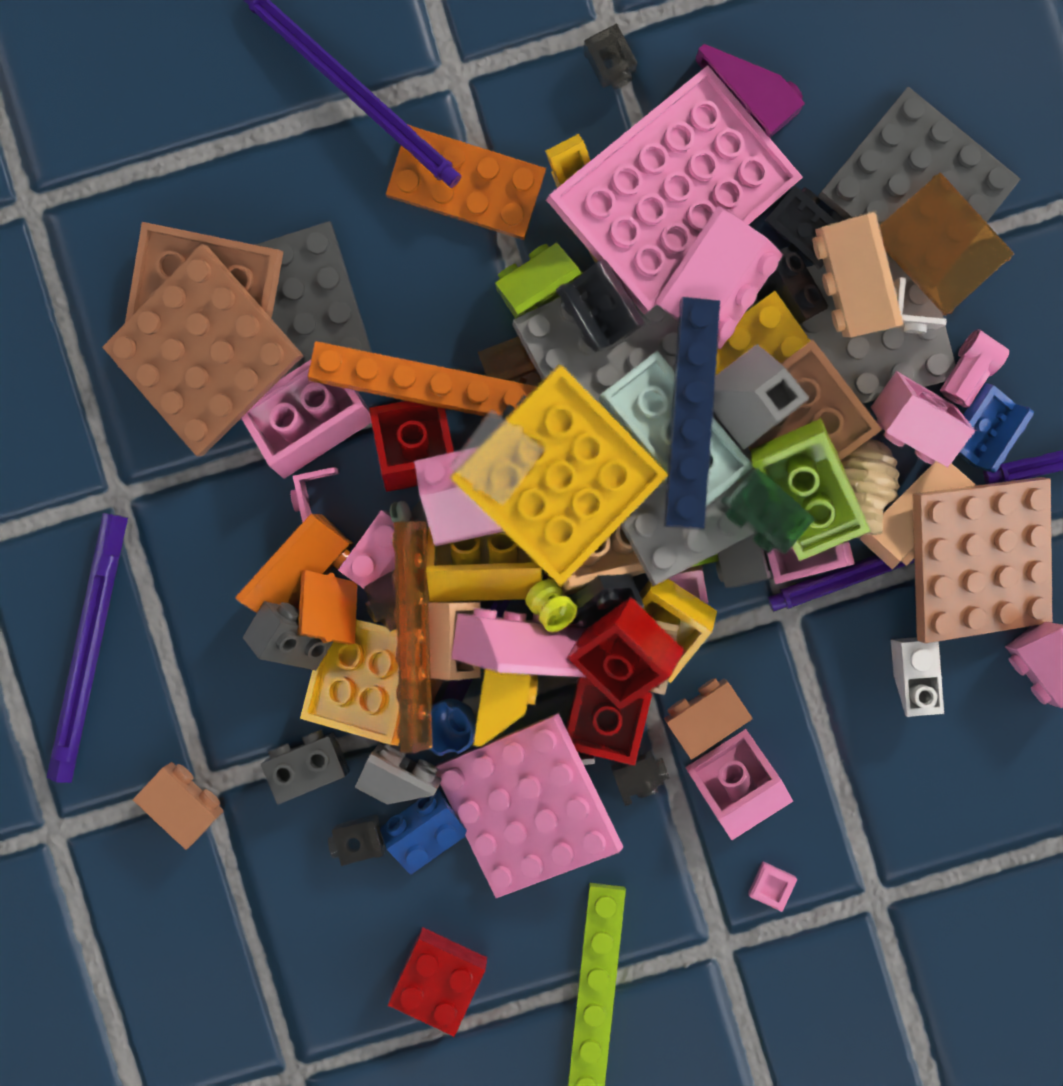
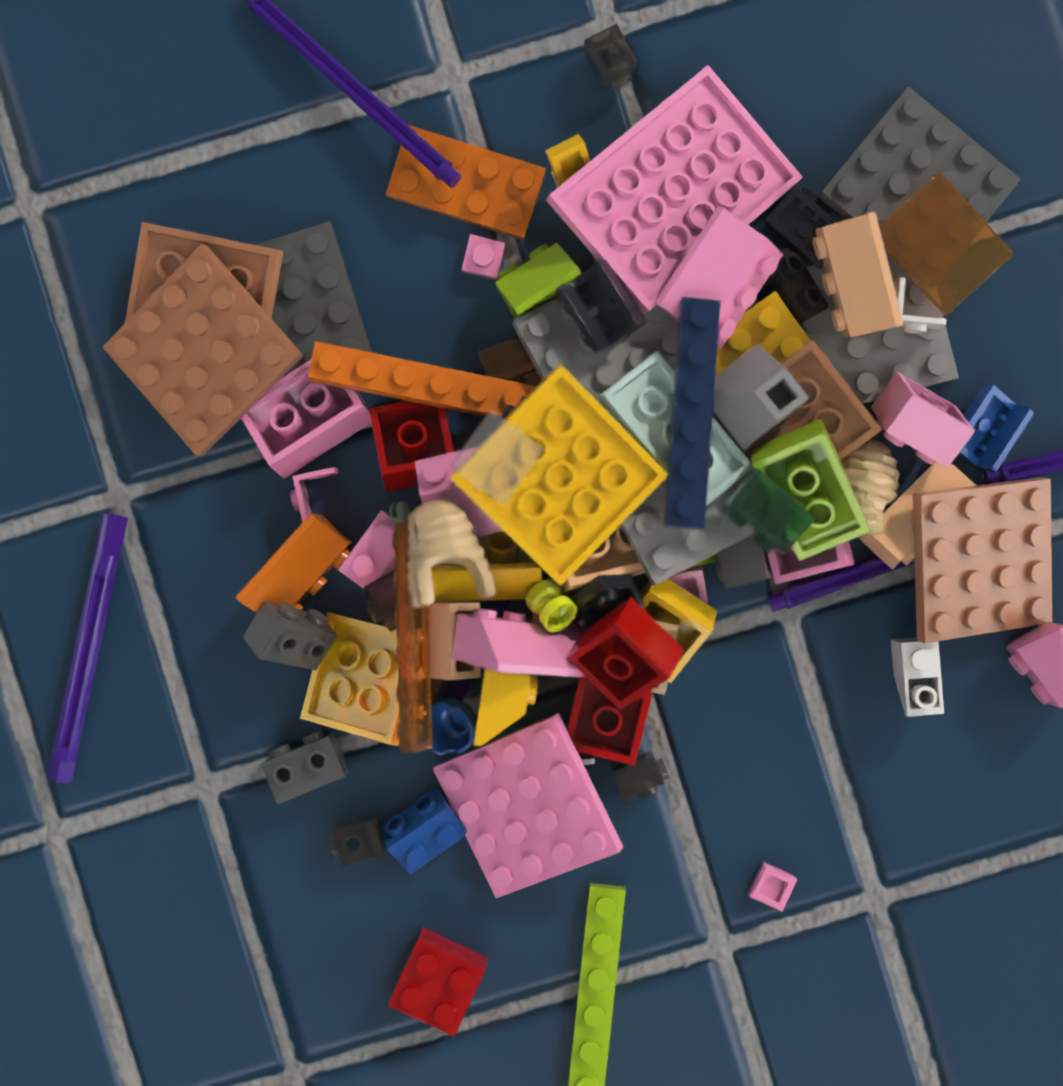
nougat brick [133,762,224,850] -> none
orange piece [298,570,358,645] -> none
light grey slope [355,743,441,804] -> none
nougat brick [664,678,753,760] -> none
bright pink slope [685,729,793,840] -> none
magenta slope [695,44,805,138] -> none
bright pink piece [940,329,1009,408] -> none
none -> tan hair [406,499,496,609]
none -> bright pink plate [462,234,506,280]

